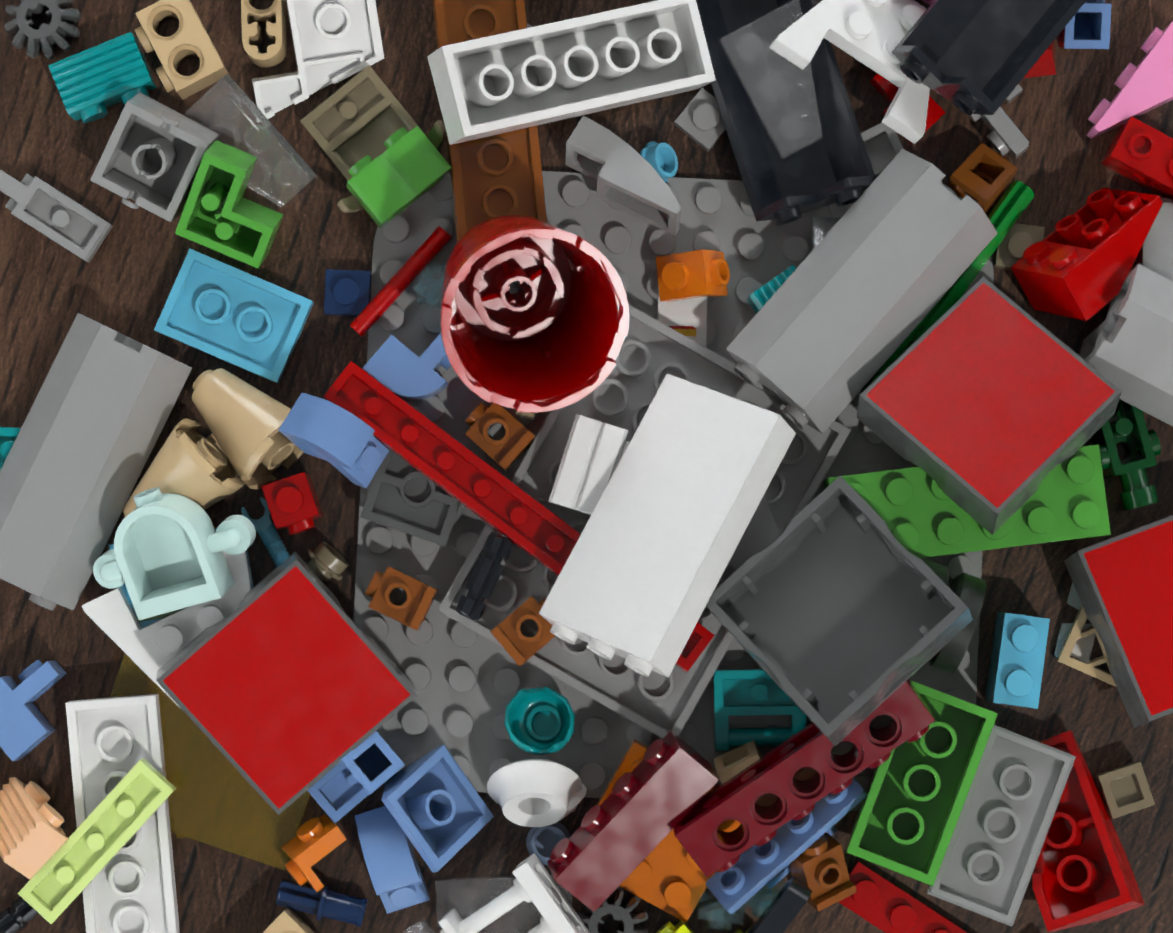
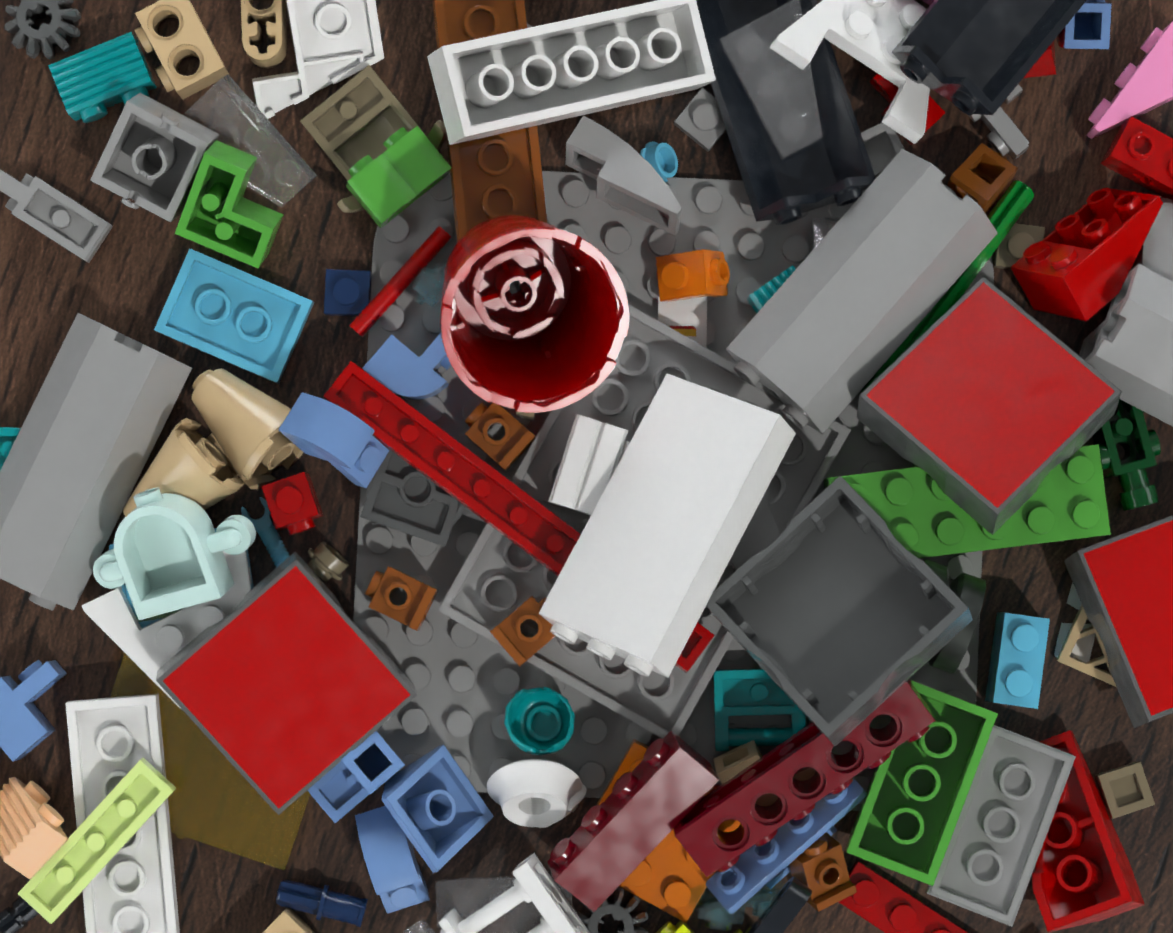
orange bracket [282,814,347,892] -> none
black axle [456,533,513,621] -> none
sand blue plate [526,822,571,865] -> none

